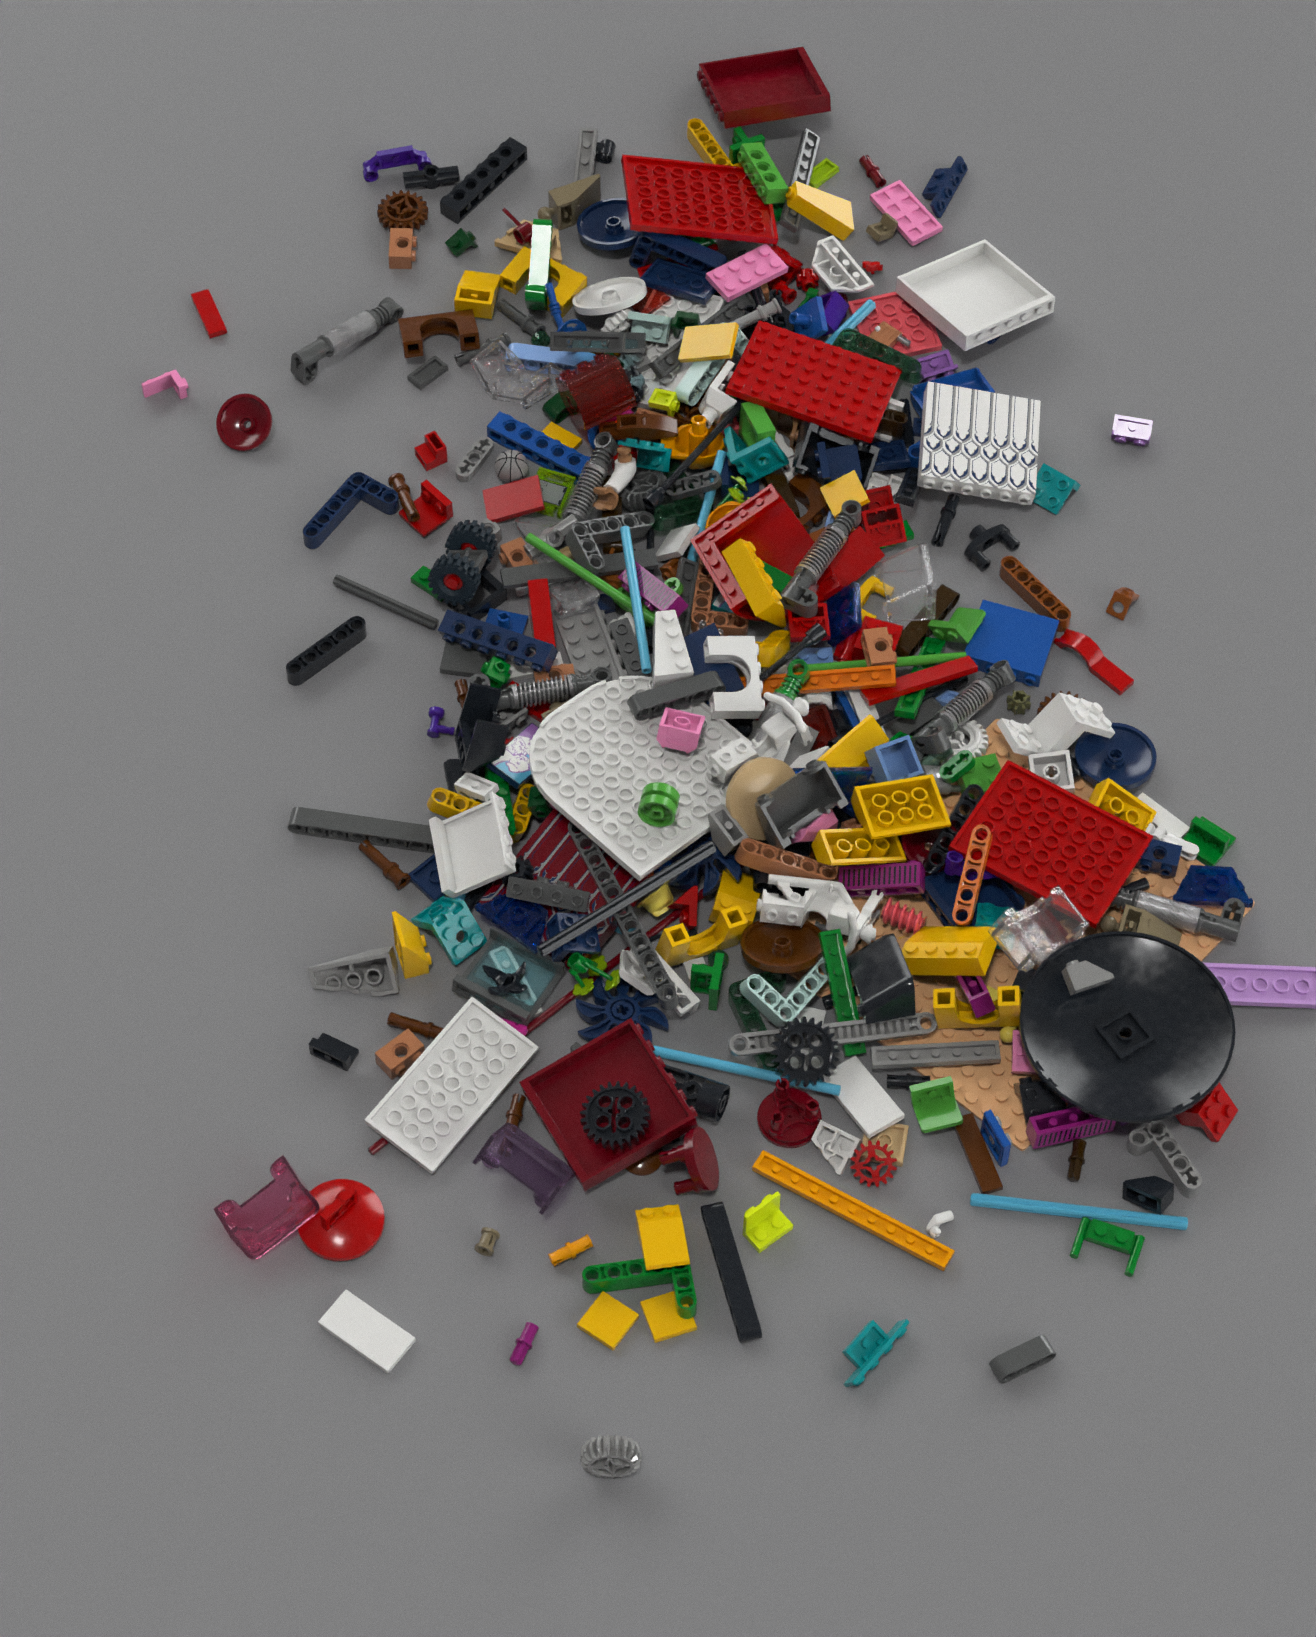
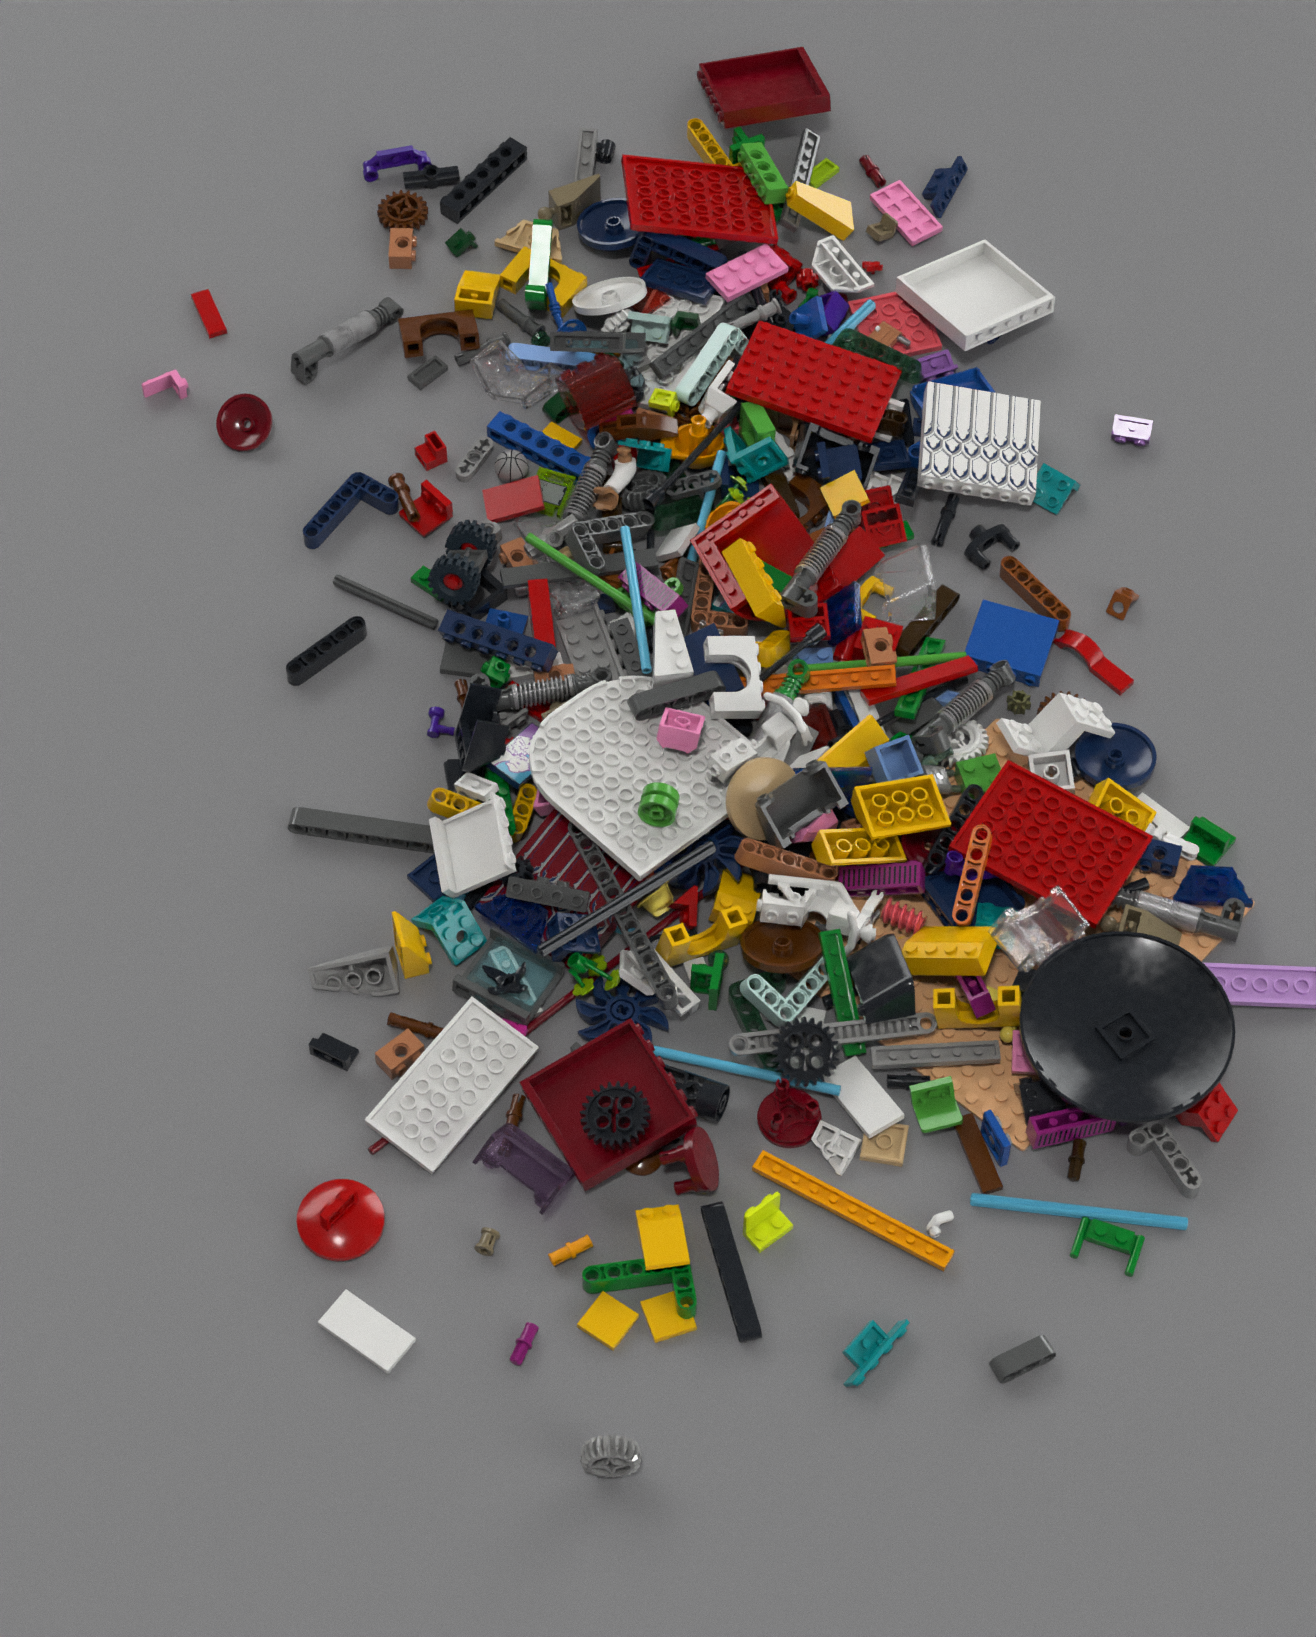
clear pink windscreen [213,1155,319,1259] -> none
reddish brown pin [358,840,411,889] -> none
dark red piece [502,207,533,245] -> none
dark green bracket [527,786,553,818] -> none
yellow tile [678,322,739,363] -> none
light grey slope [707,804,748,857] -> none
red gear [850,1140,897,1187] -> none
bright green bracket [928,607,986,644] -> none
green beam [939,750,976,784] -> none
light grey slope [1062,960,1114,995] -> none
black slope [1122,1176,1174,1215] -> none

